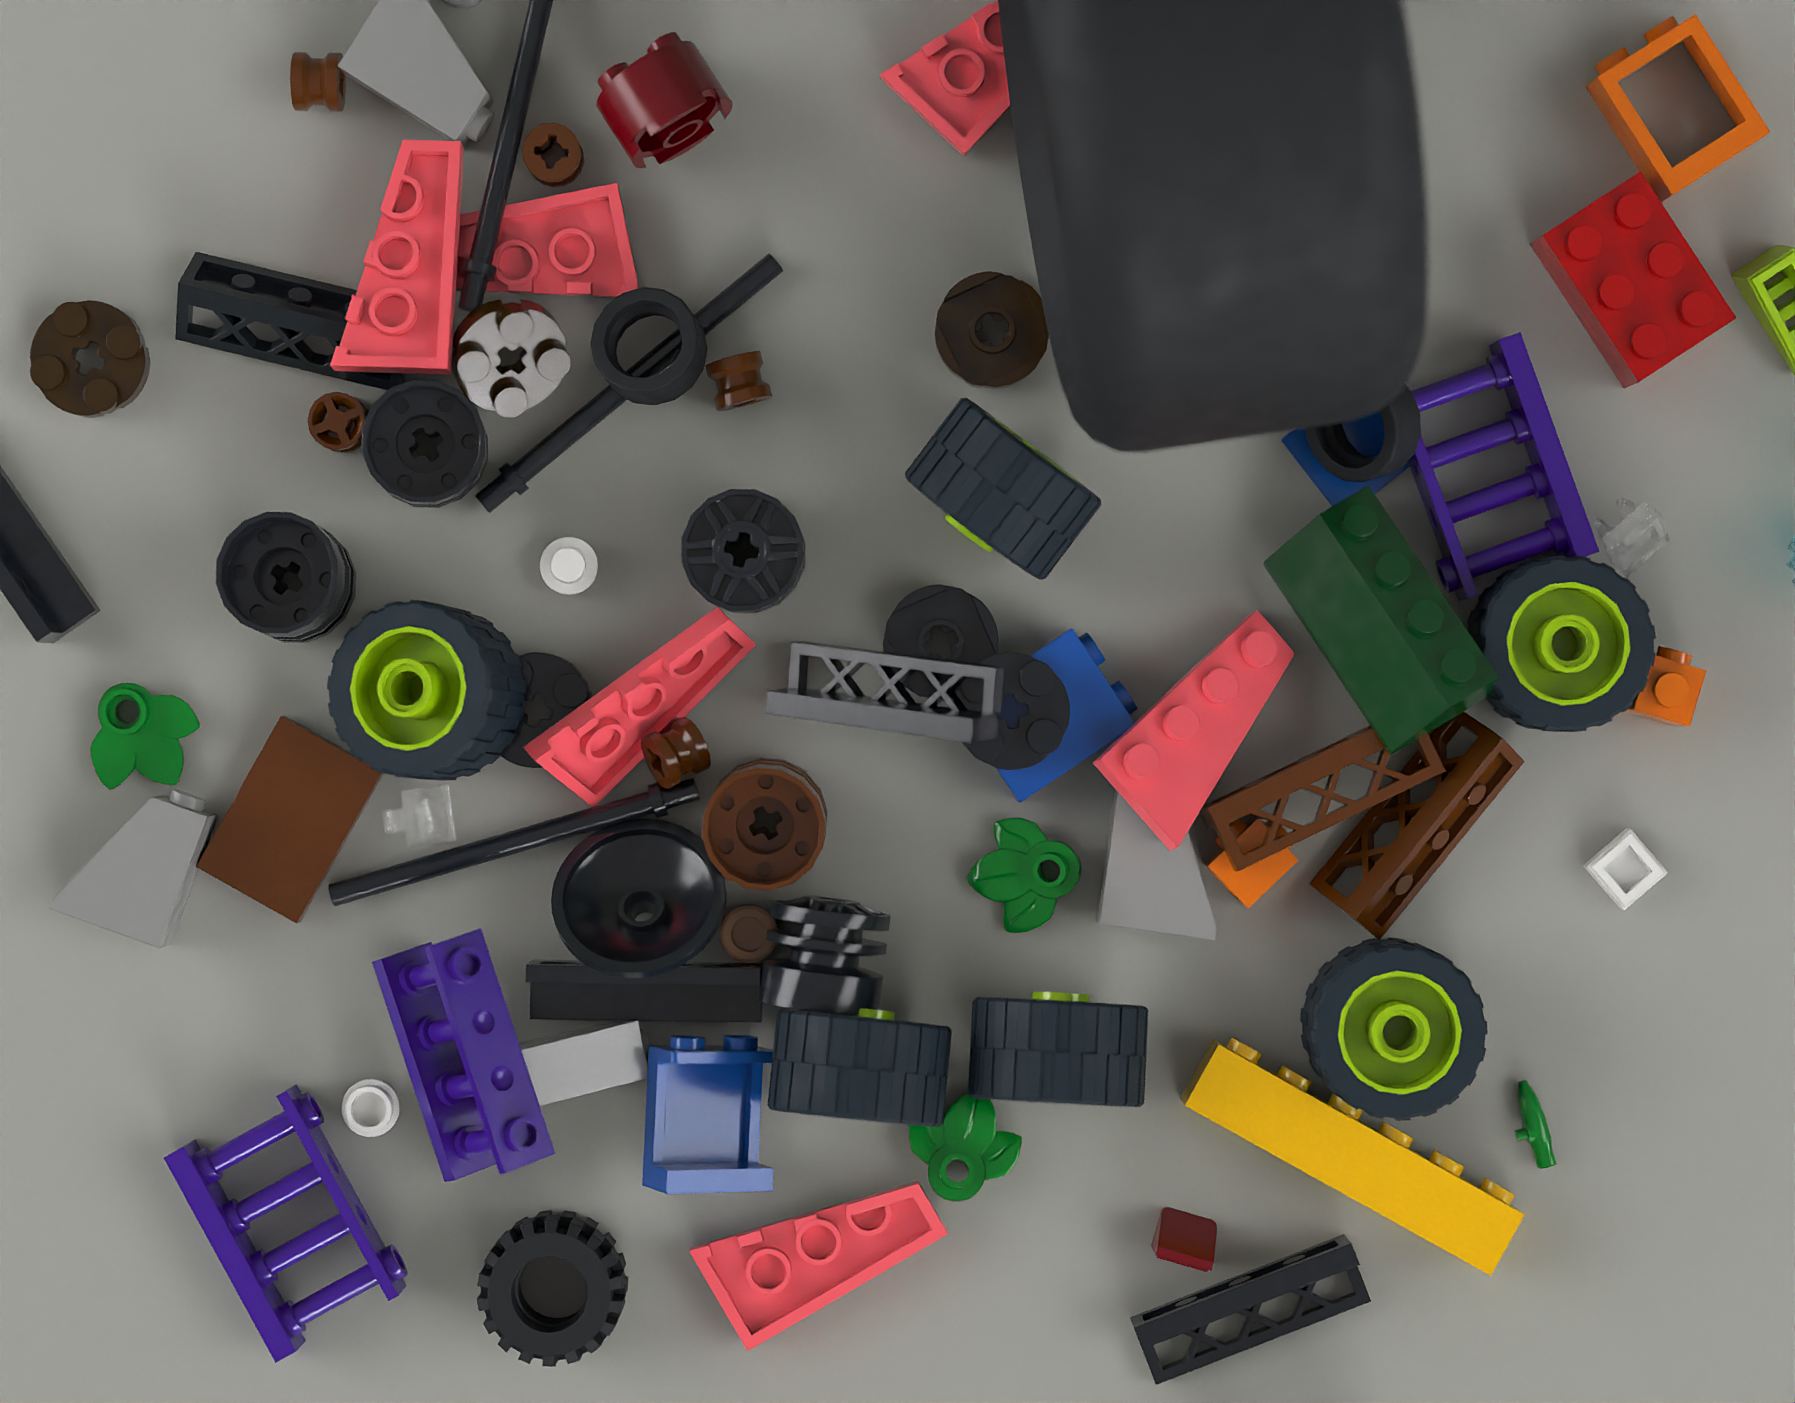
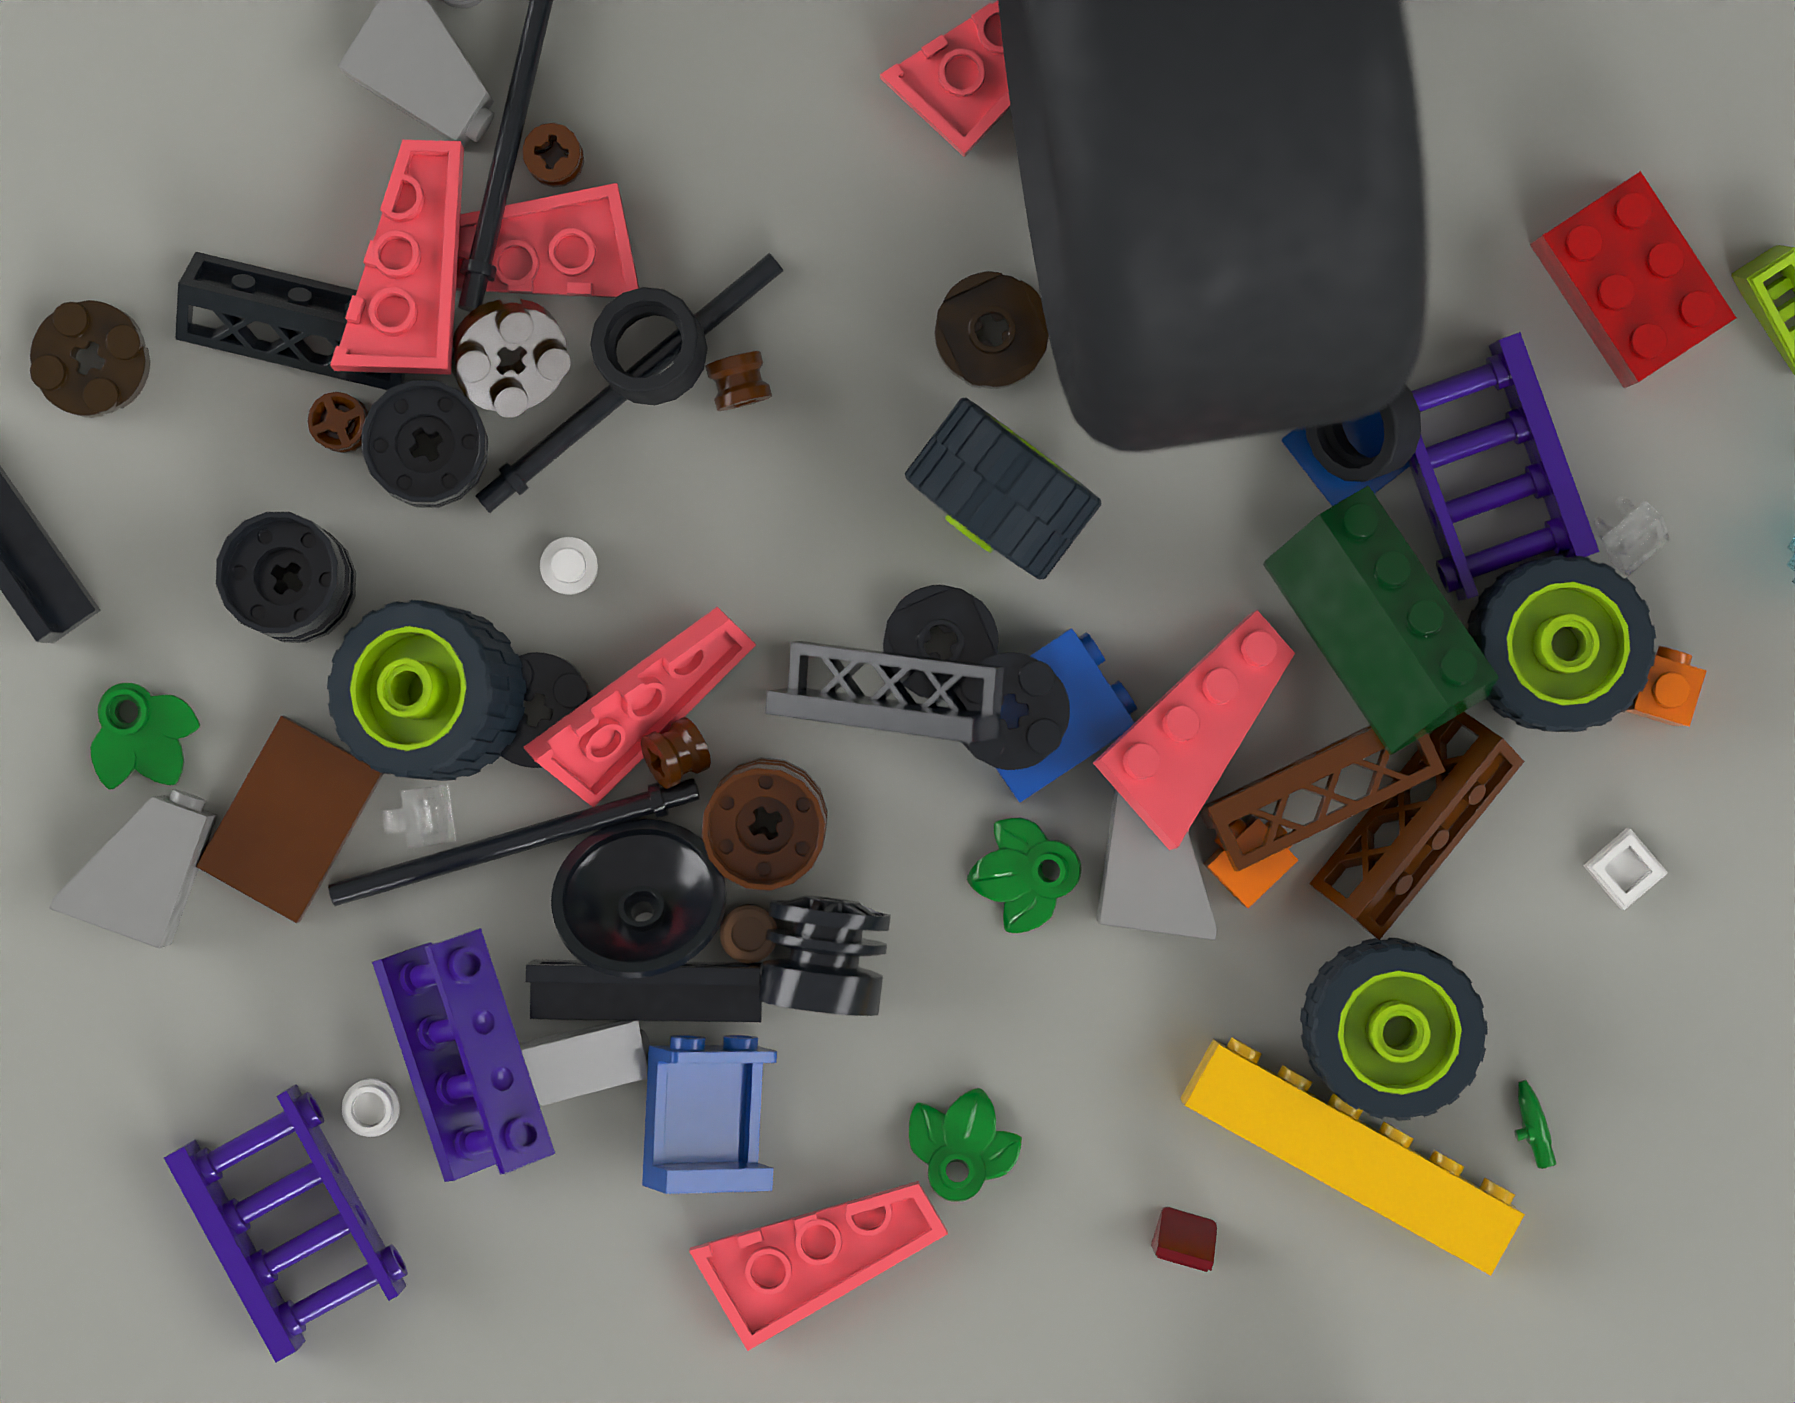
reddish brown wheel [290,52,346,111] -> none
black tyre [477,1210,629,1367] -> none
dark red brick [596,32,733,168] -> none
black wheel [681,489,806,613] -> none
black wheel [767,1008,952,1127] -> none
black wheel [968,991,1149,1107] -> none
black fence [1130,1234,1371,1385] -> none
orange window [1586,14,1770,202] -> none

